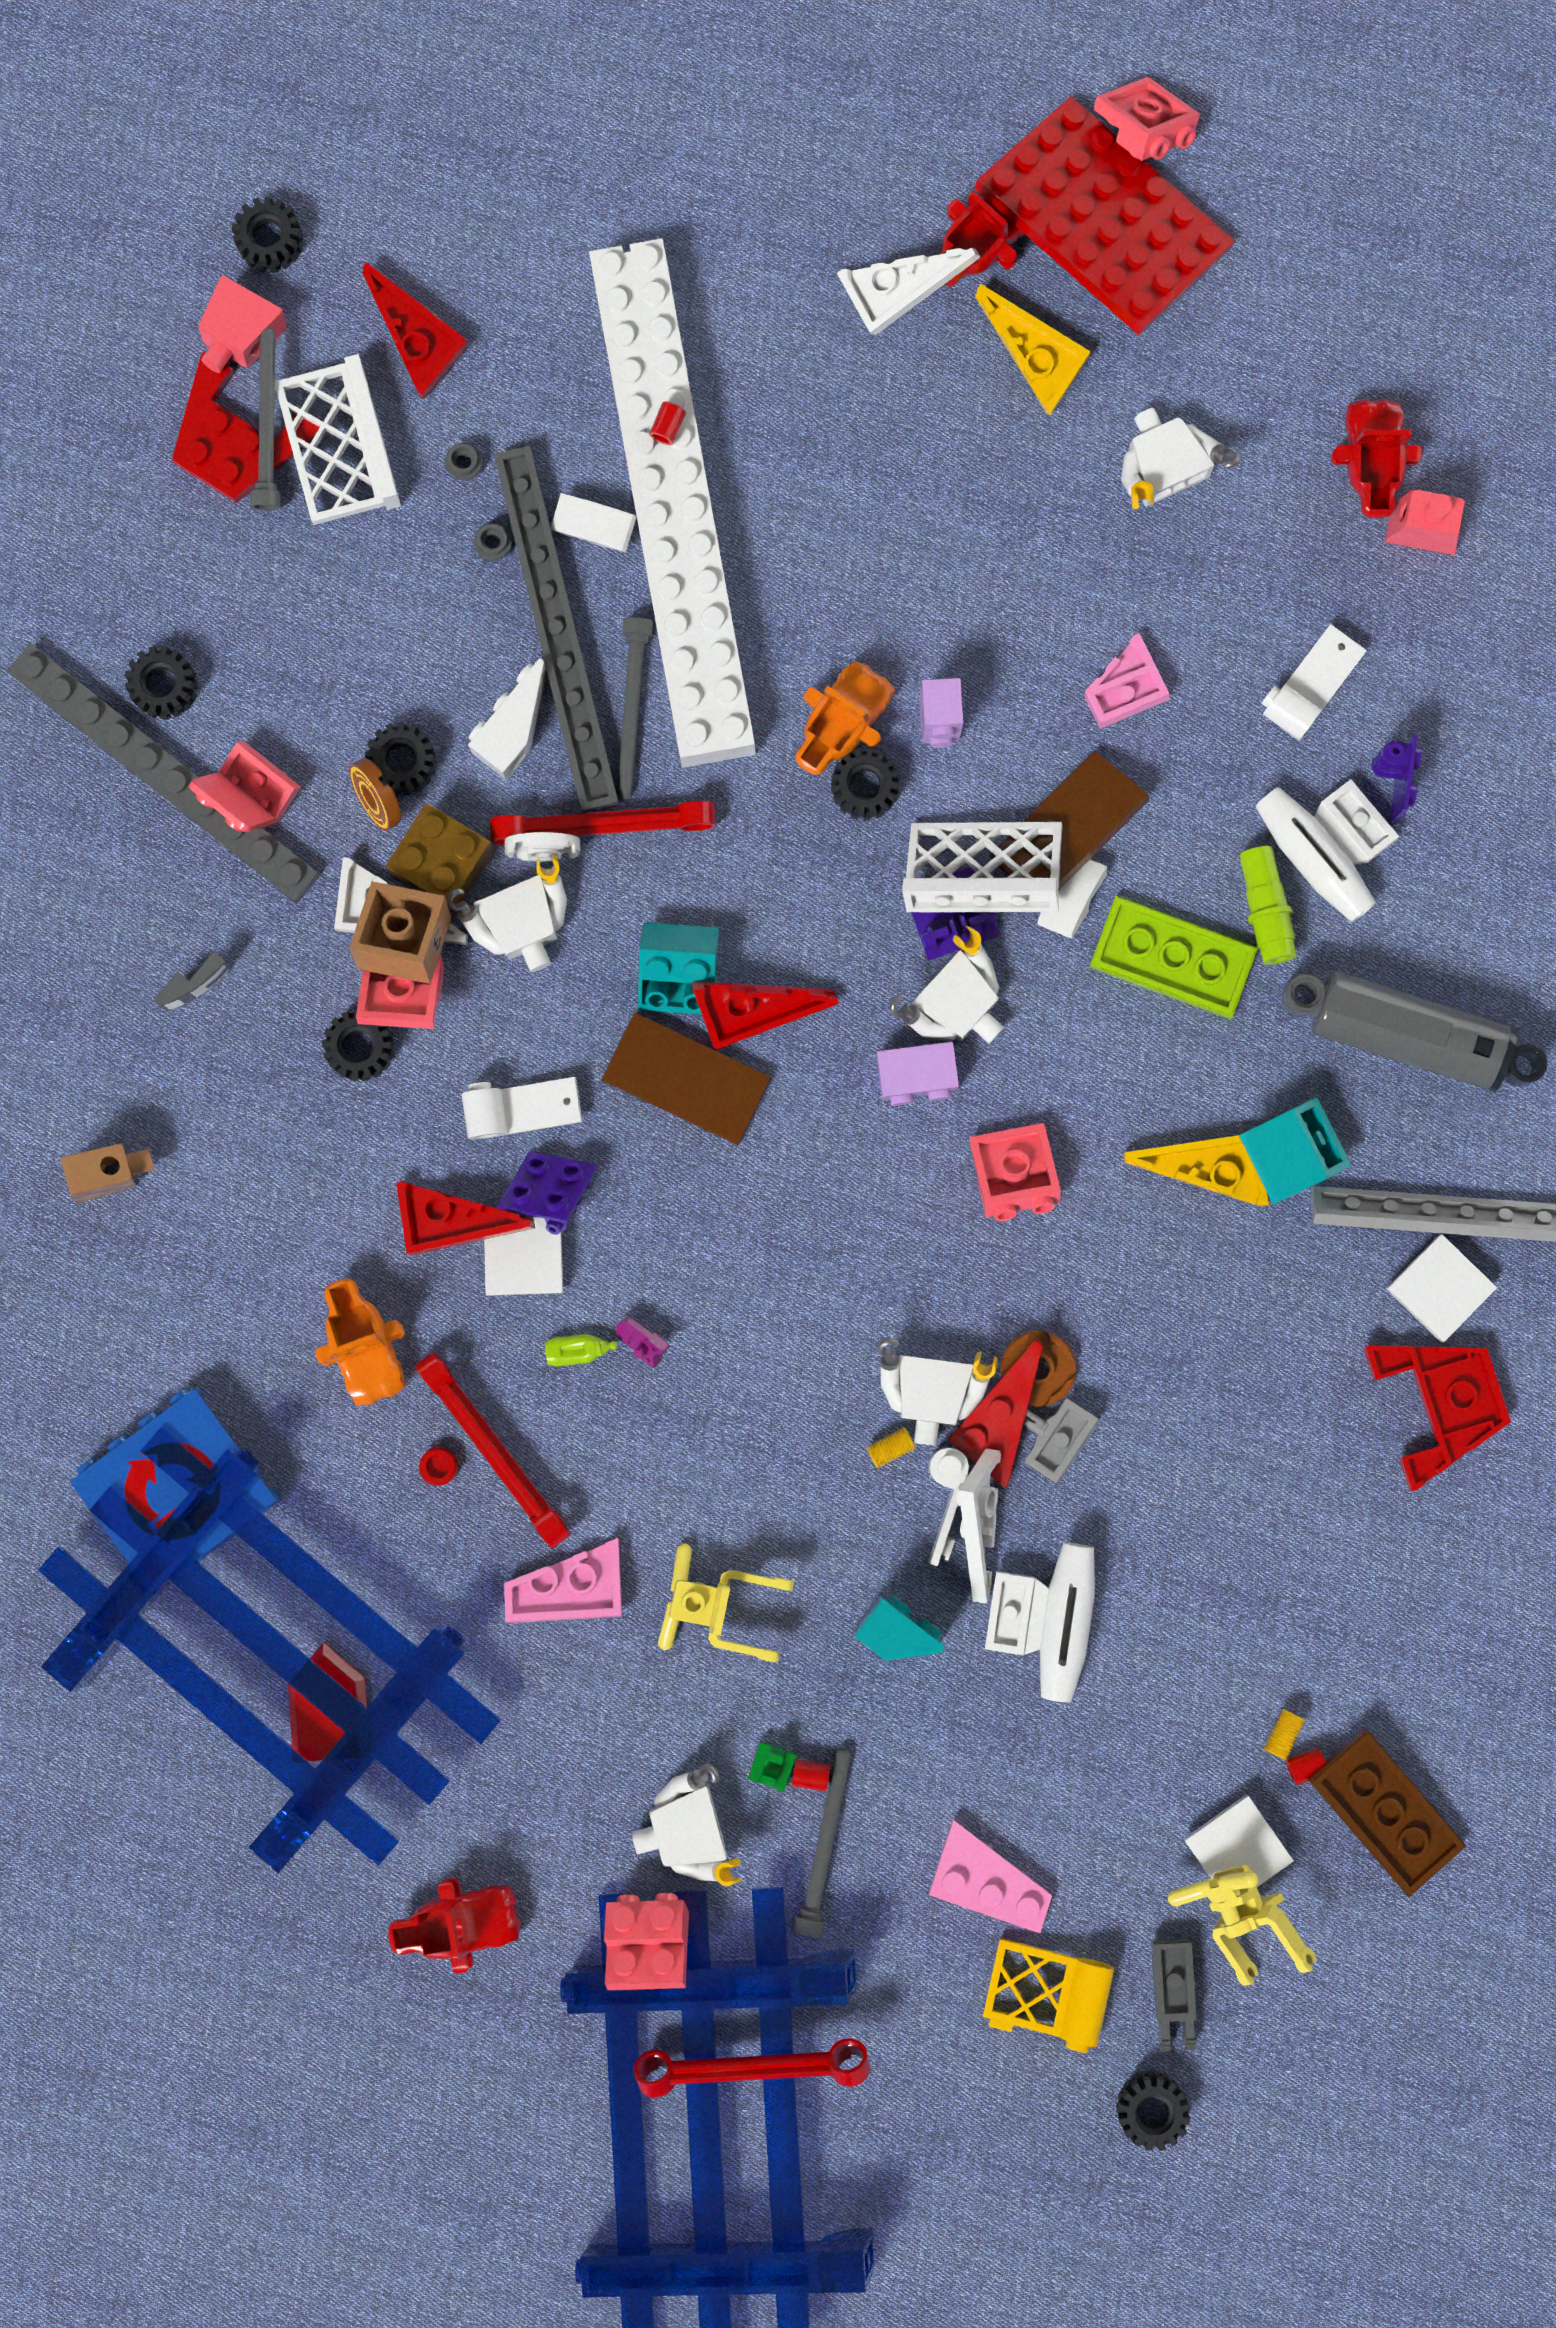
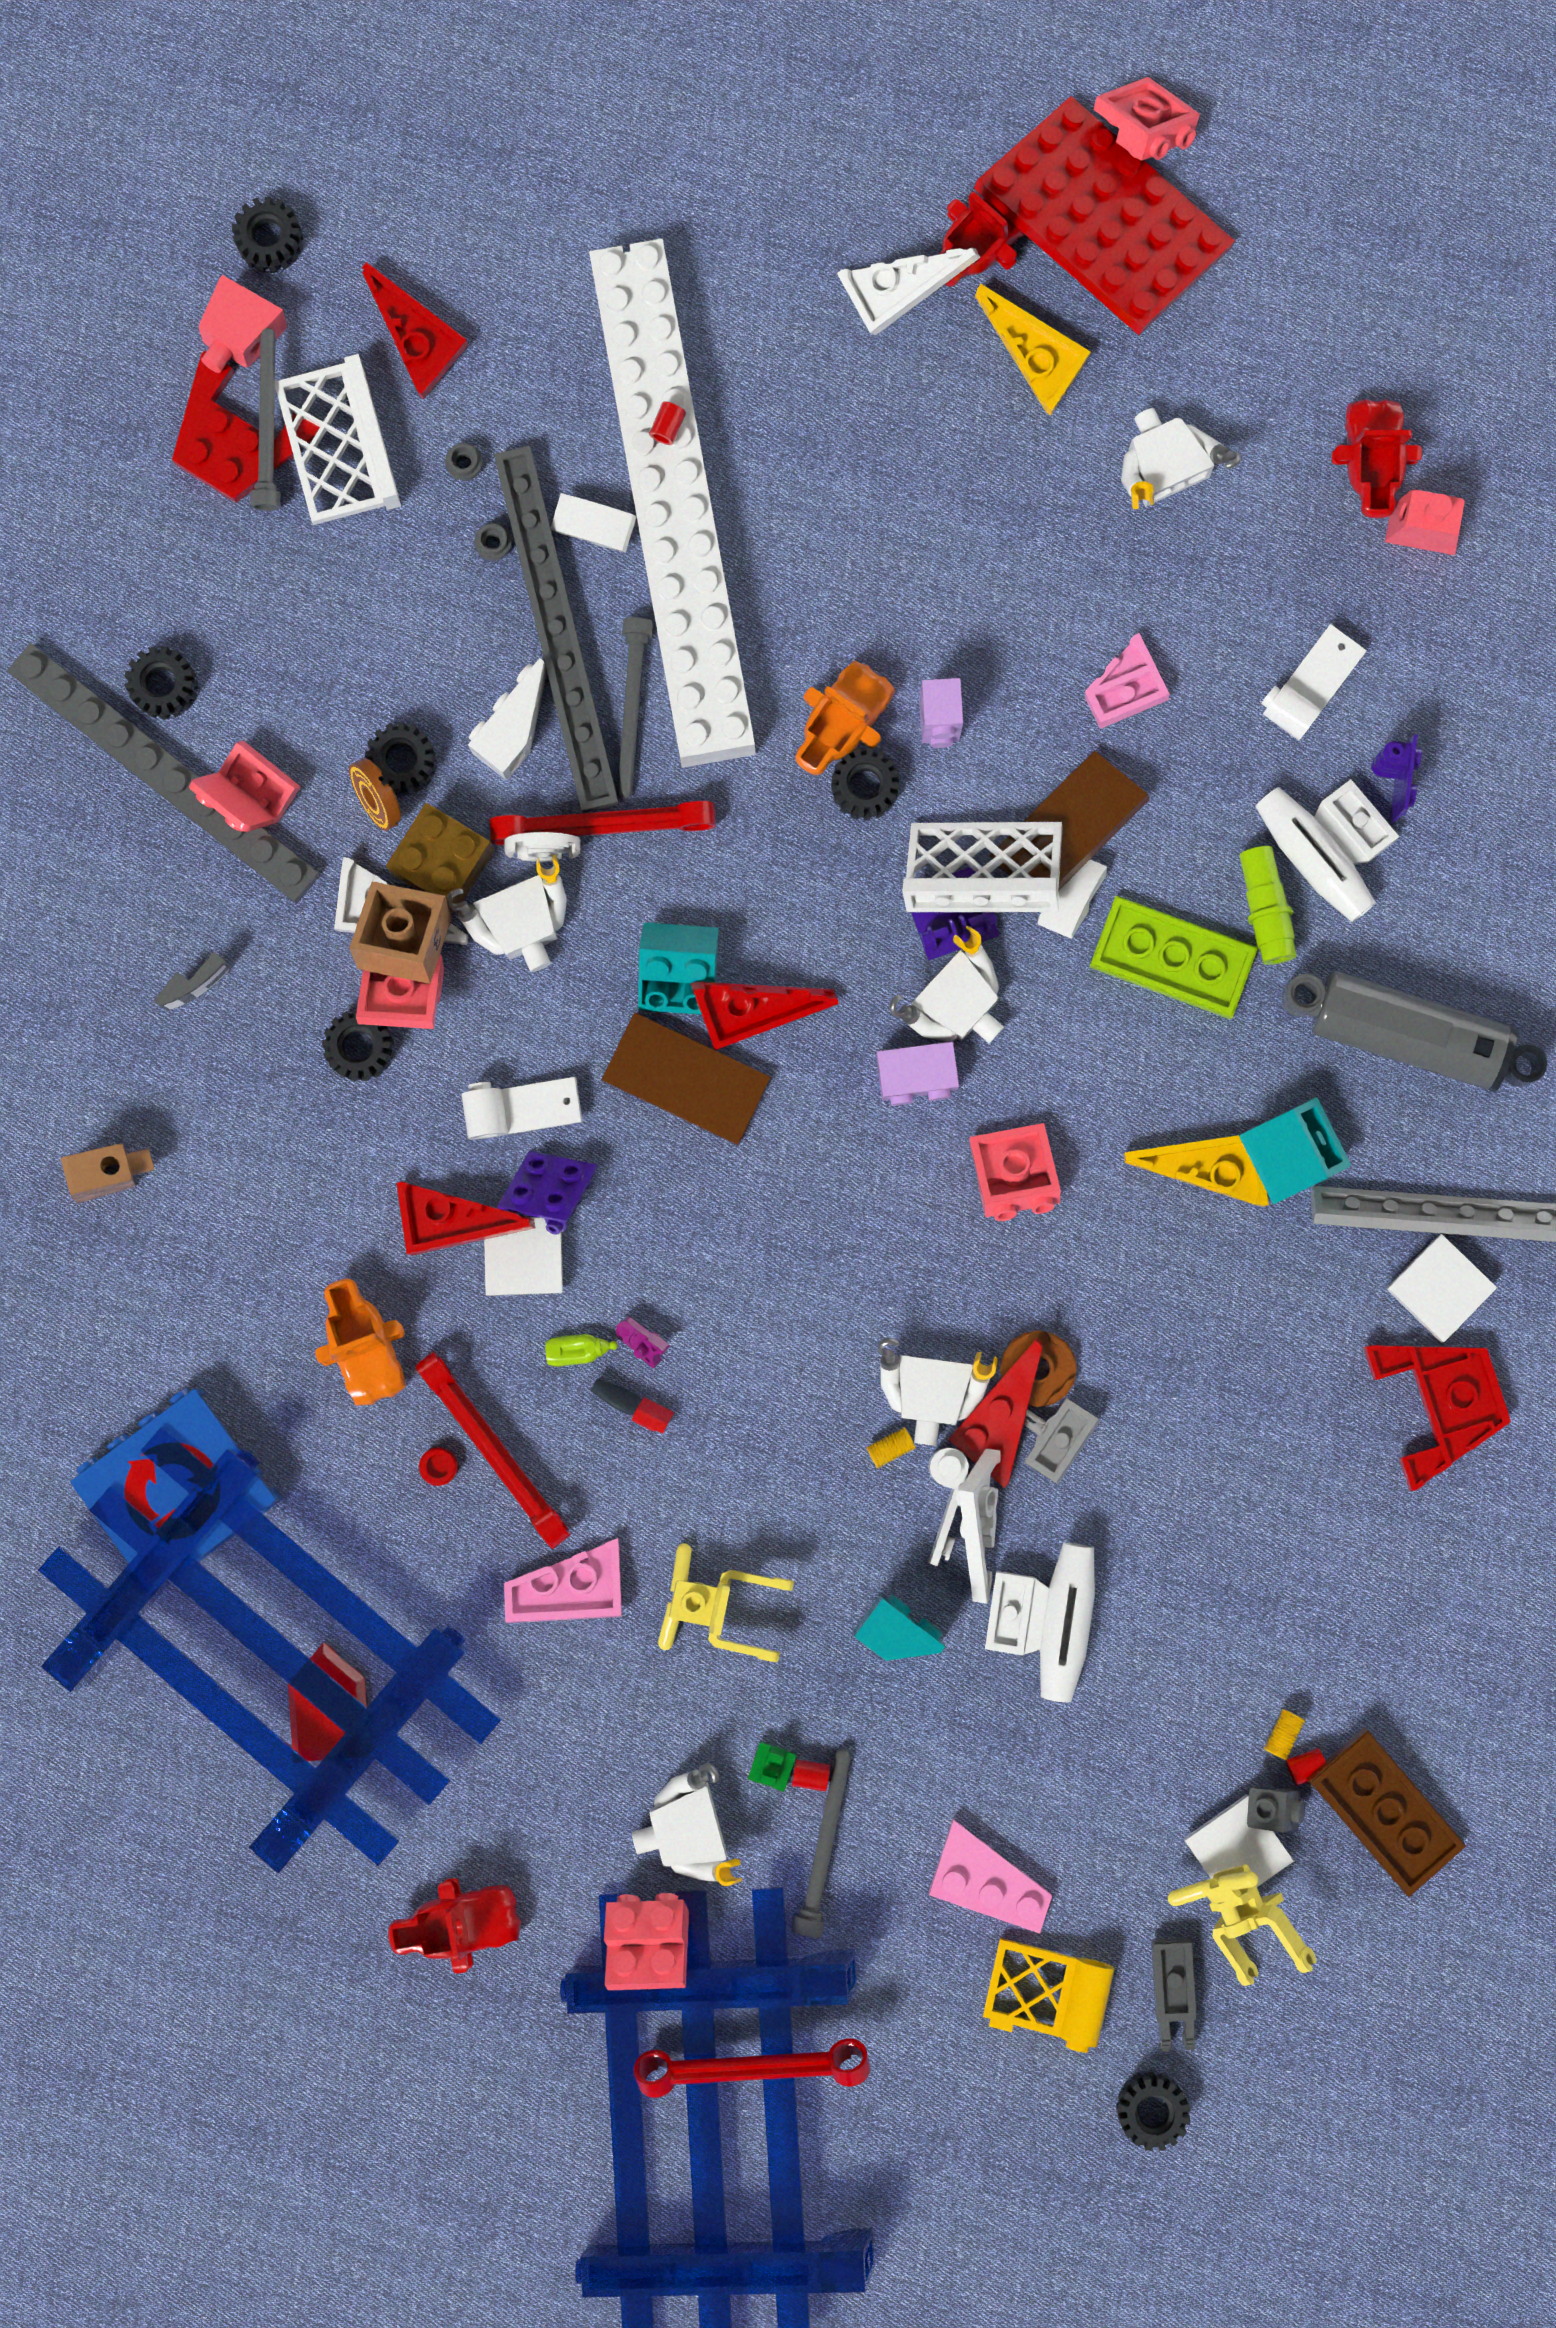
none -> piece [591,1379,674,1434]
none -> dark grey bracket [1247,1787,1305,1833]

